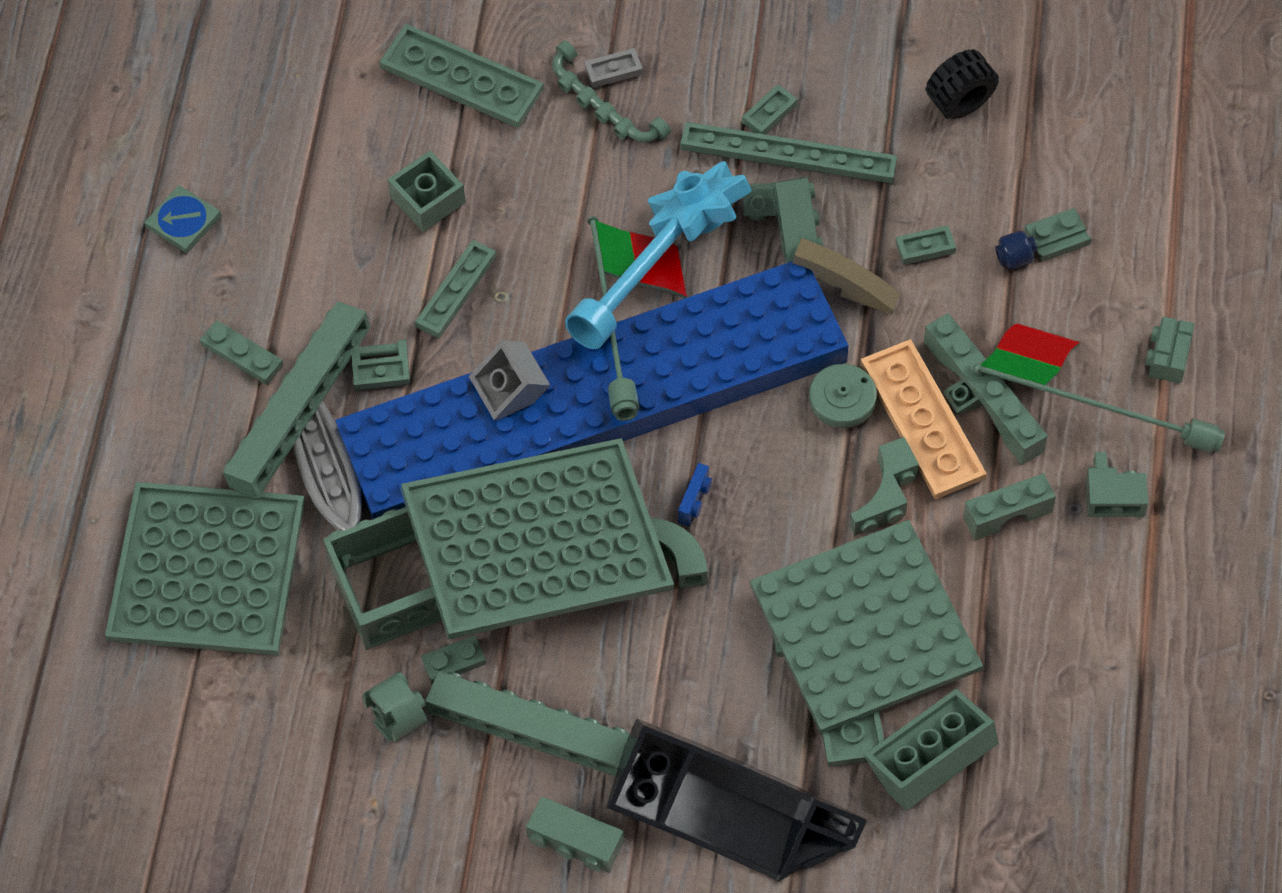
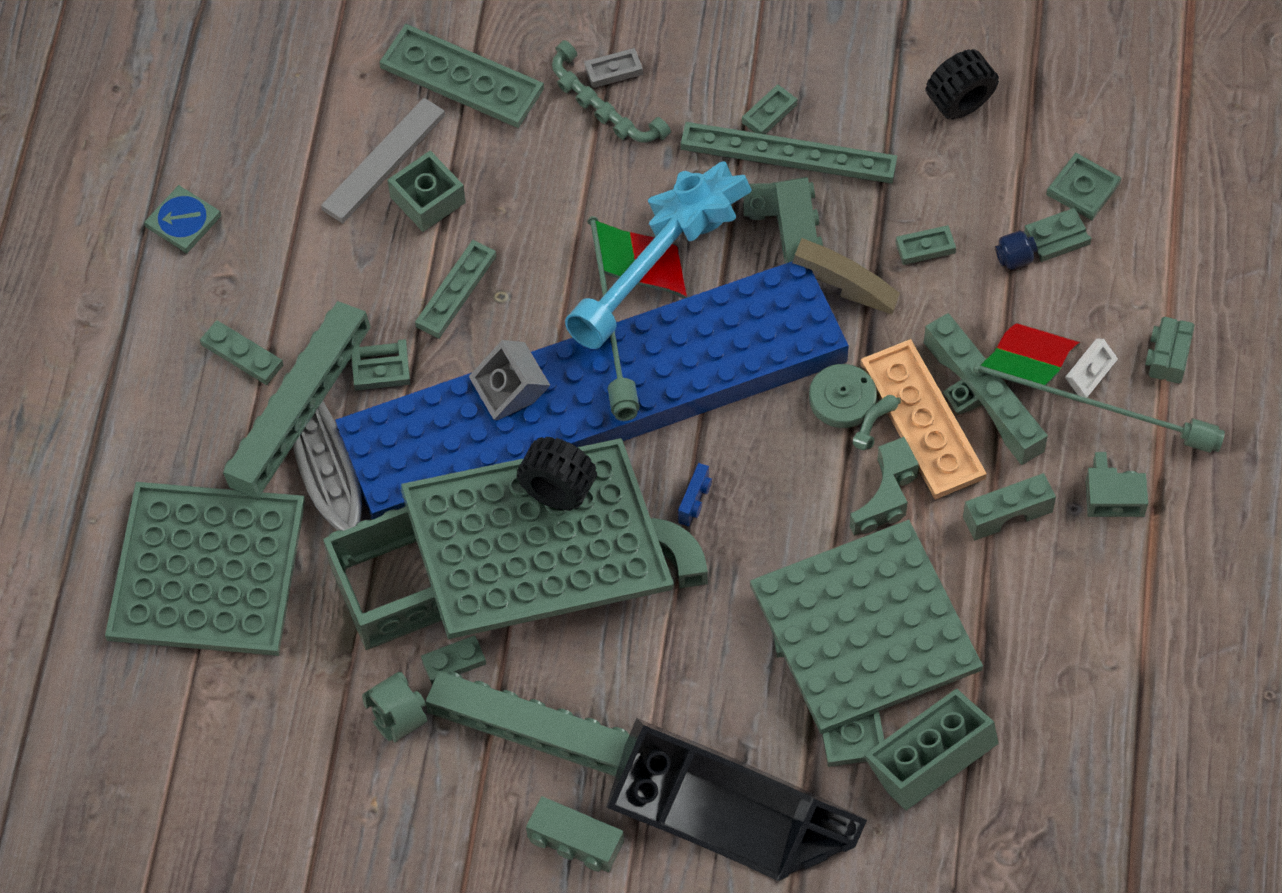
none -> light grey tile [321,98,445,224]
none -> black tyre [516,437,597,511]
none -> sand green piece [853,395,901,451]
none -> sand green tile [1046,152,1122,221]
none -> white plate [1065,339,1118,398]

